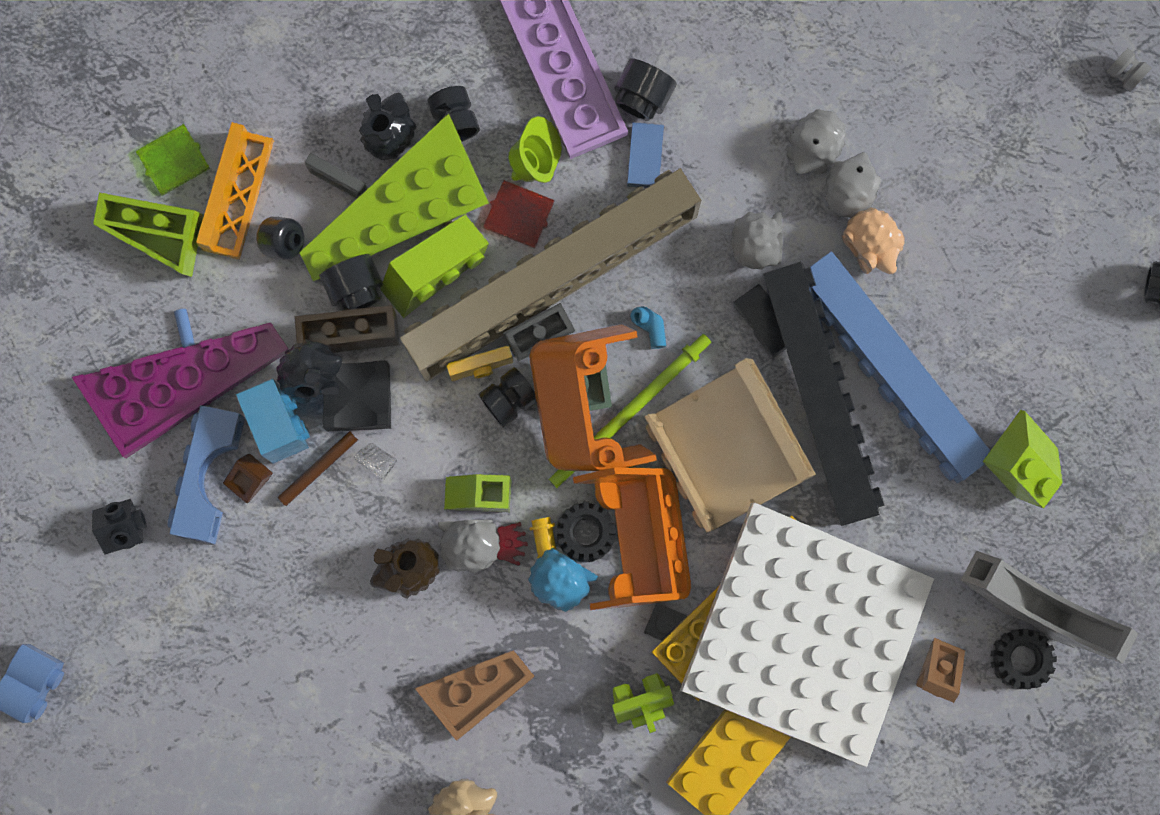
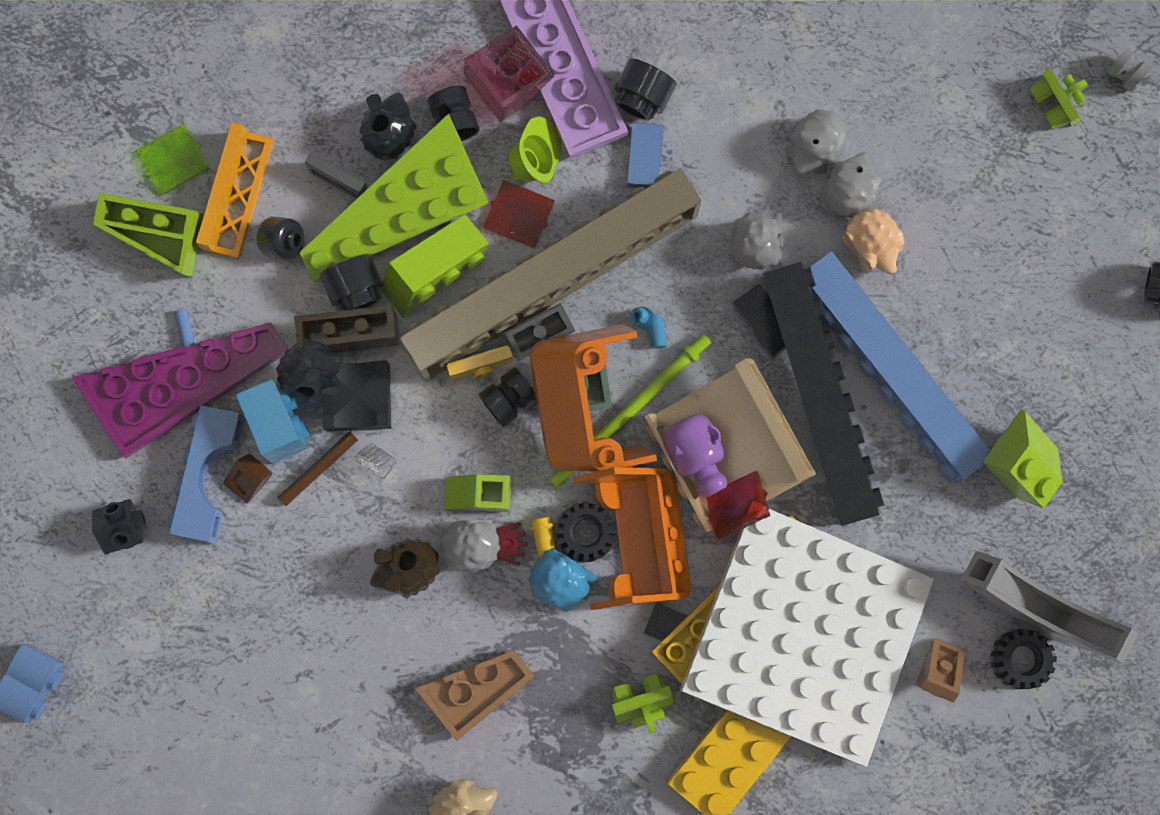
none -> clear pink slope [463,25,554,123]
none -> medium lavender piece [662,414,728,498]
none -> clear red piece [706,471,771,540]
none -> lime hips [1030,68,1088,130]

